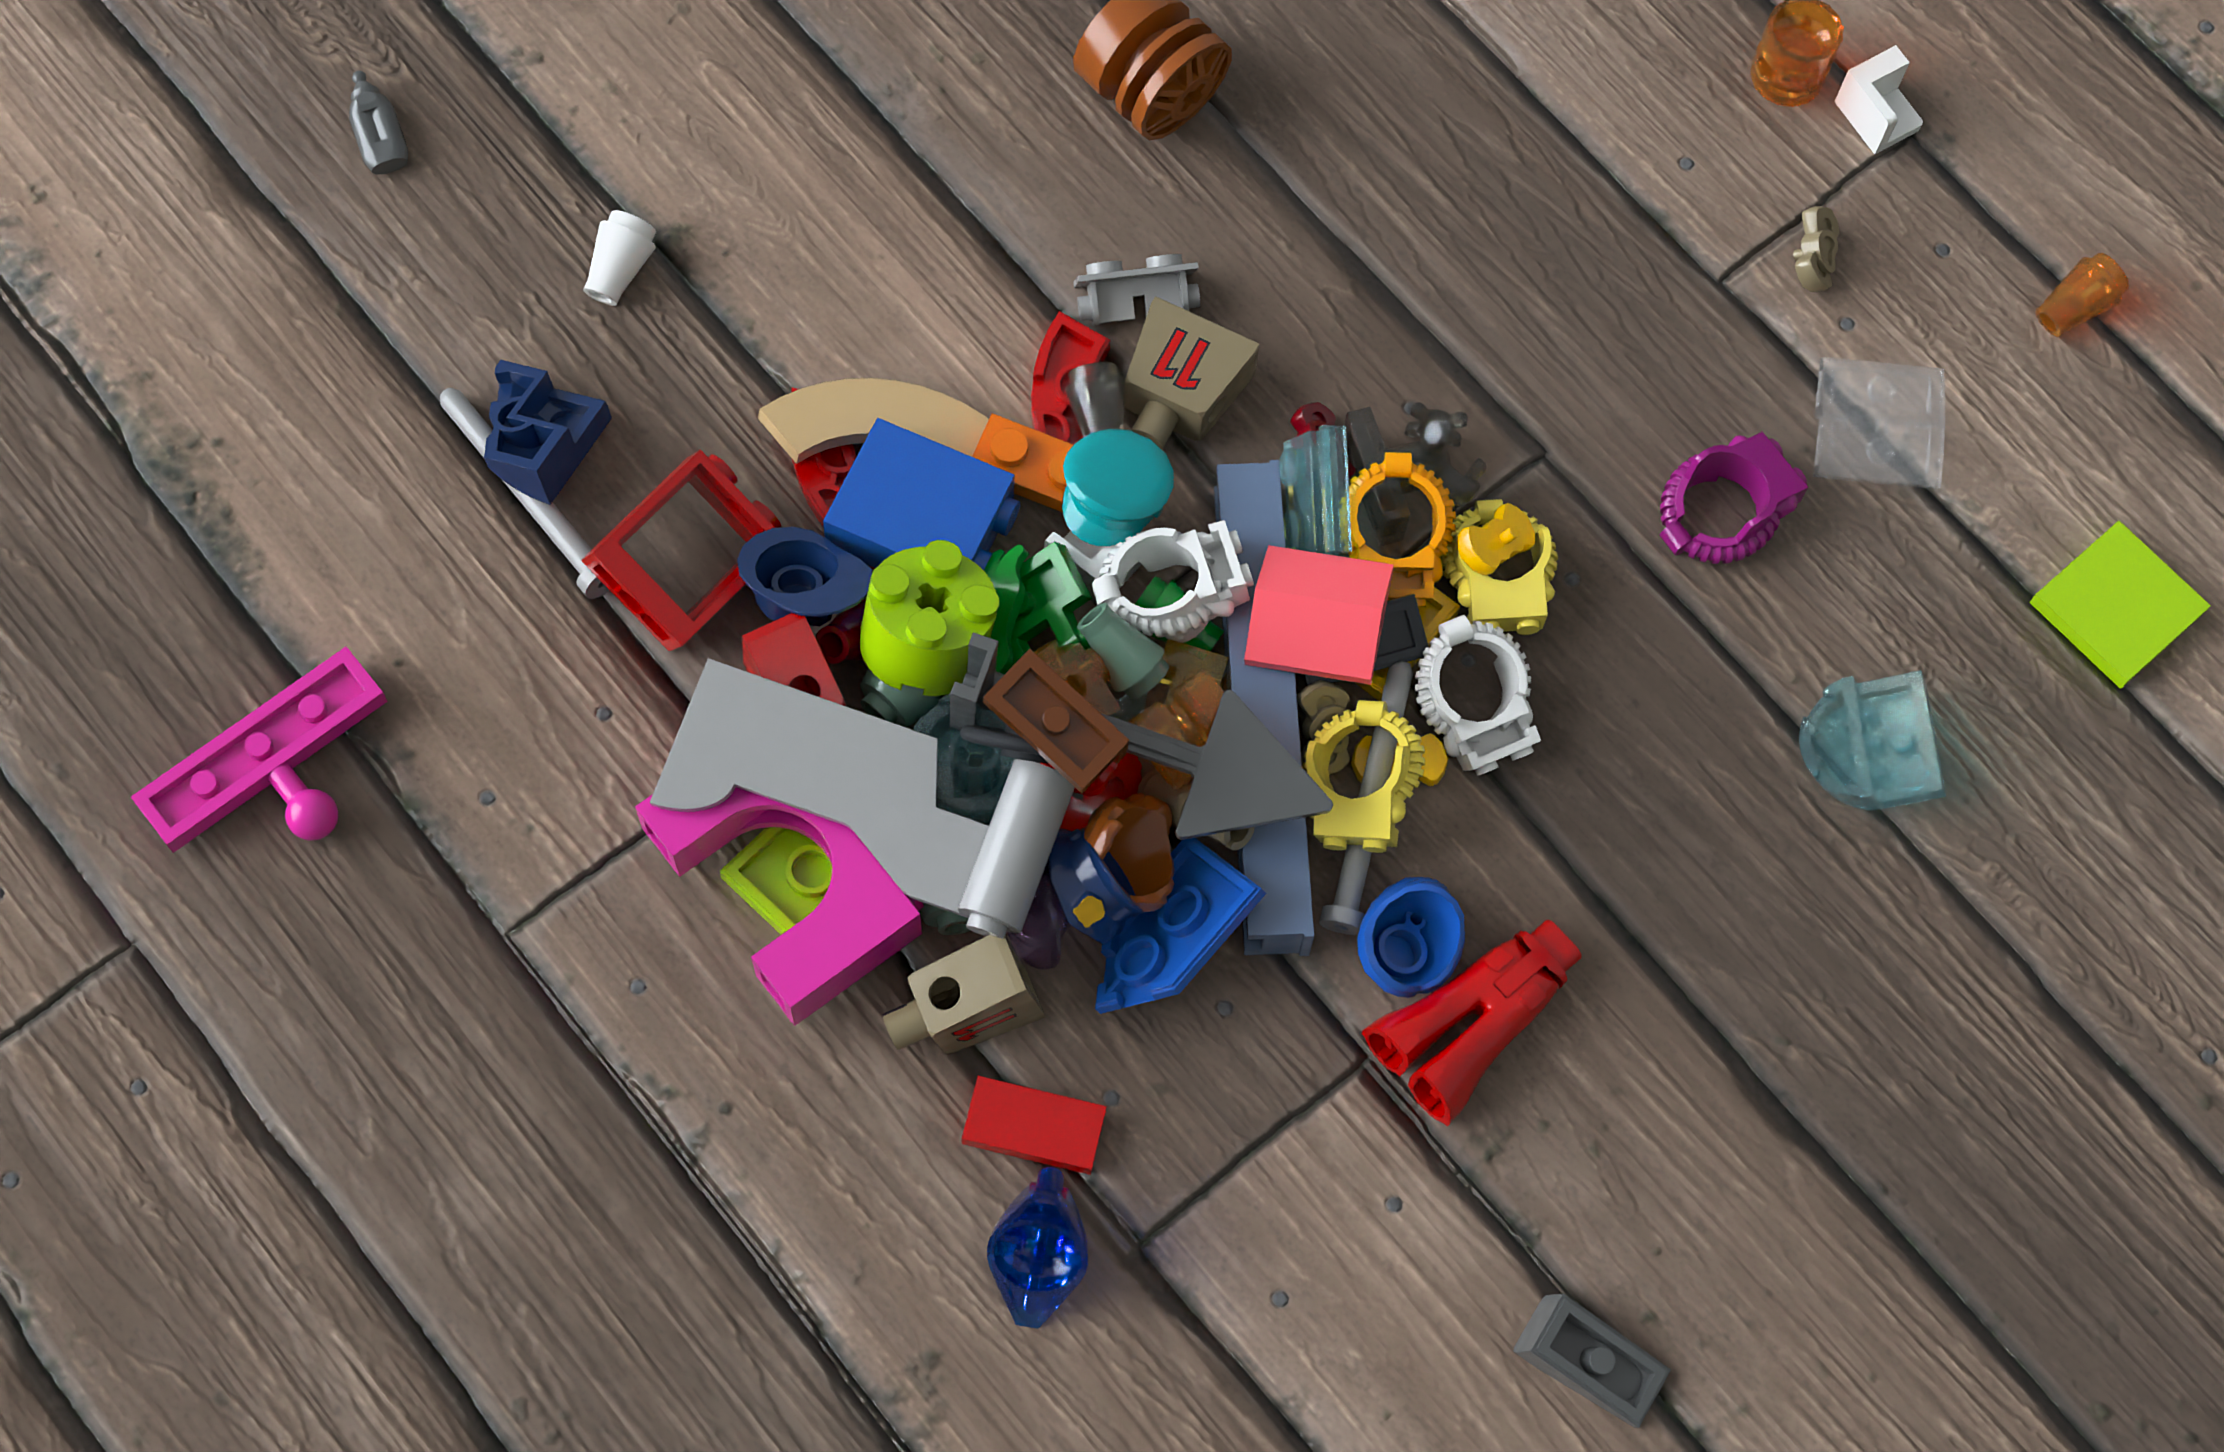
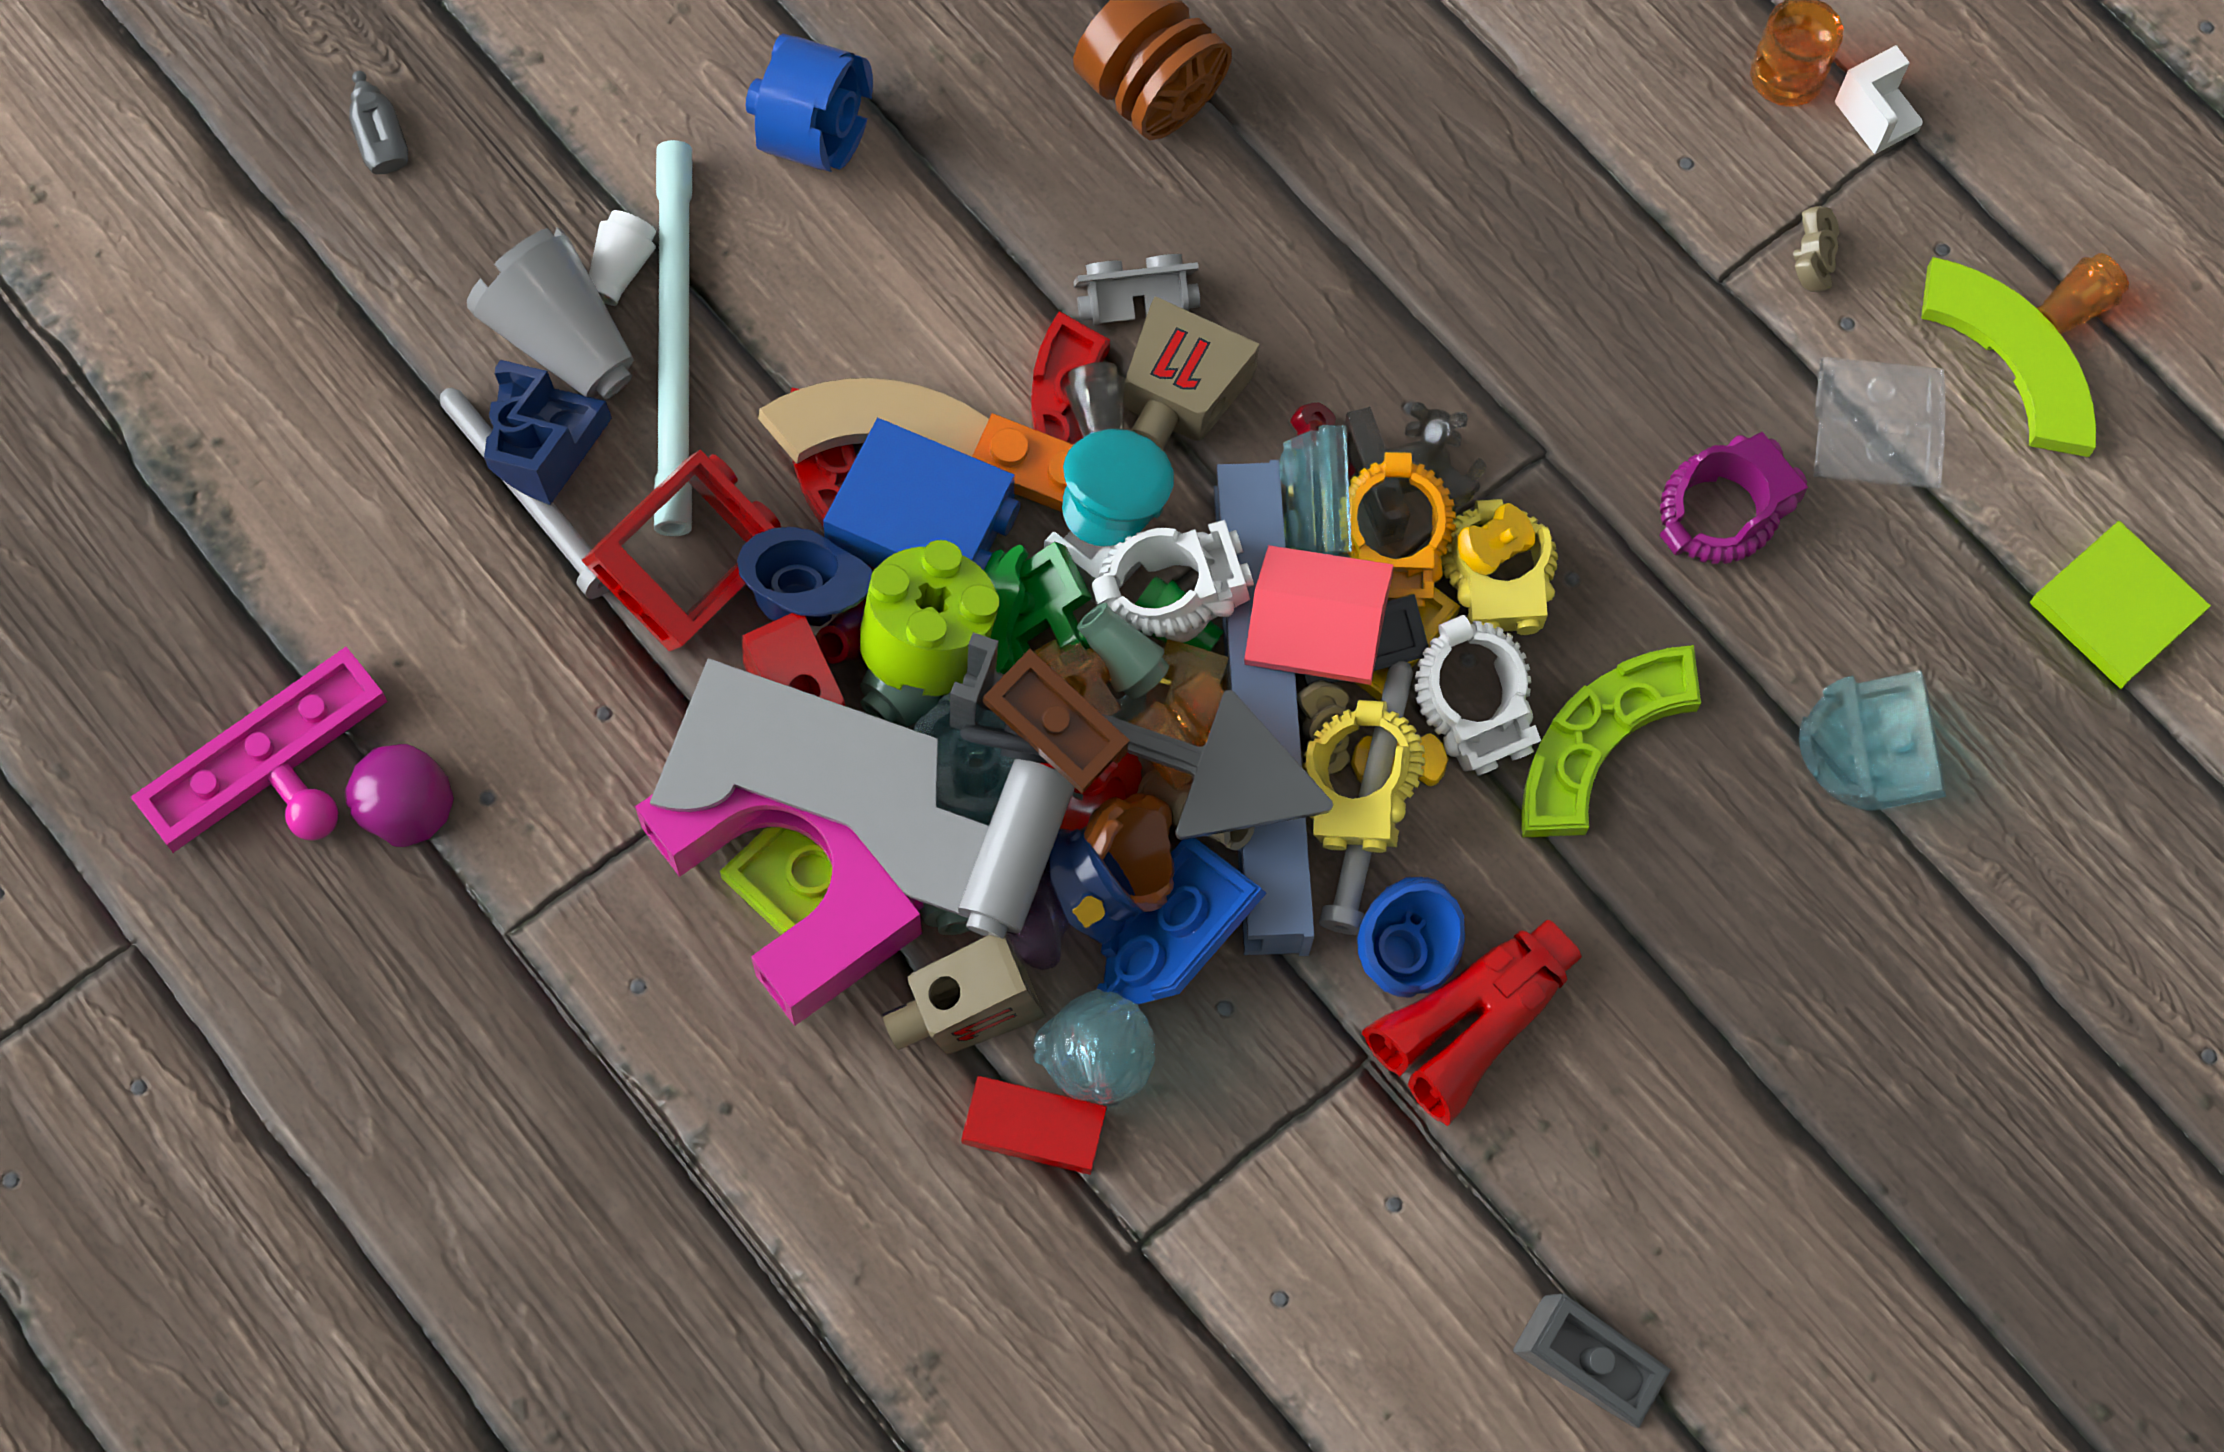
clear blue hat [987,1167,1088,1329] -> none
none -> magenta hair [345,744,454,847]
none -> light grey cone [467,227,634,399]
none -> light aqua piece [654,140,692,536]
none -> blue brick [745,34,873,172]
none -> clear light blue hair [1033,989,1156,1104]
none -> lime tile [1521,645,1701,838]
none -> lime tile [1921,257,2096,457]

